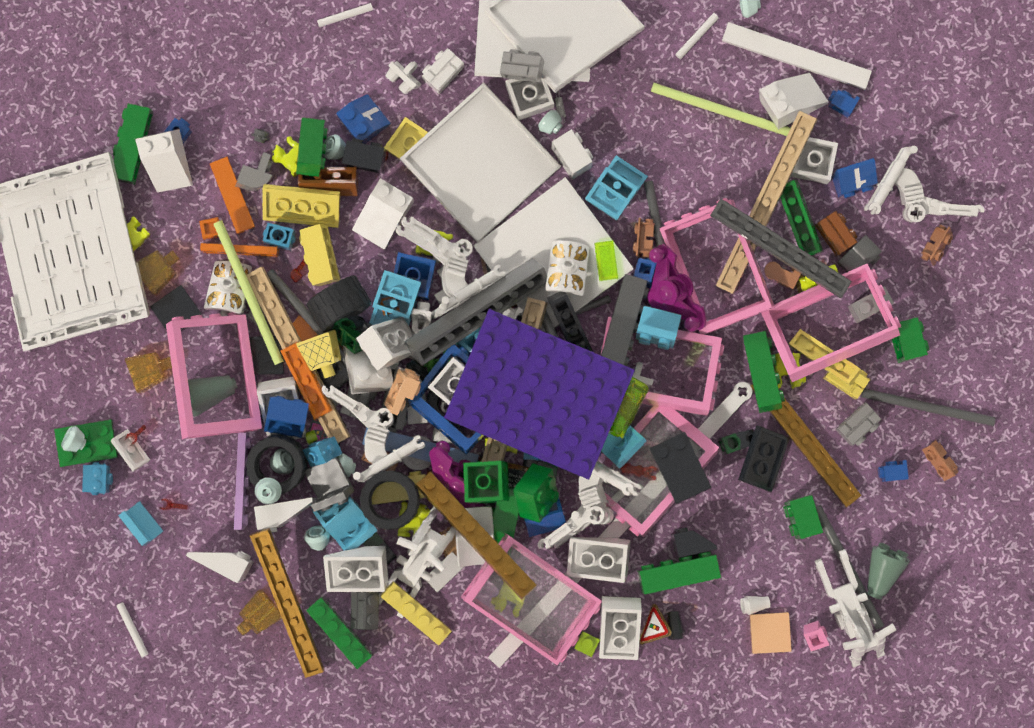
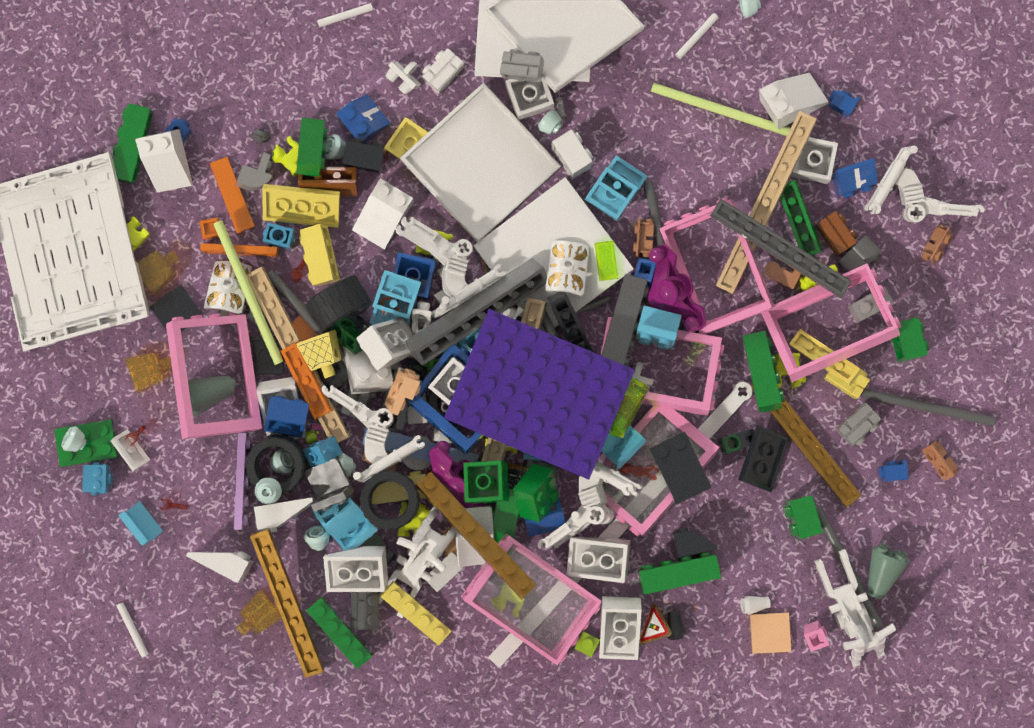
white tile [722,22,872,90] -> none

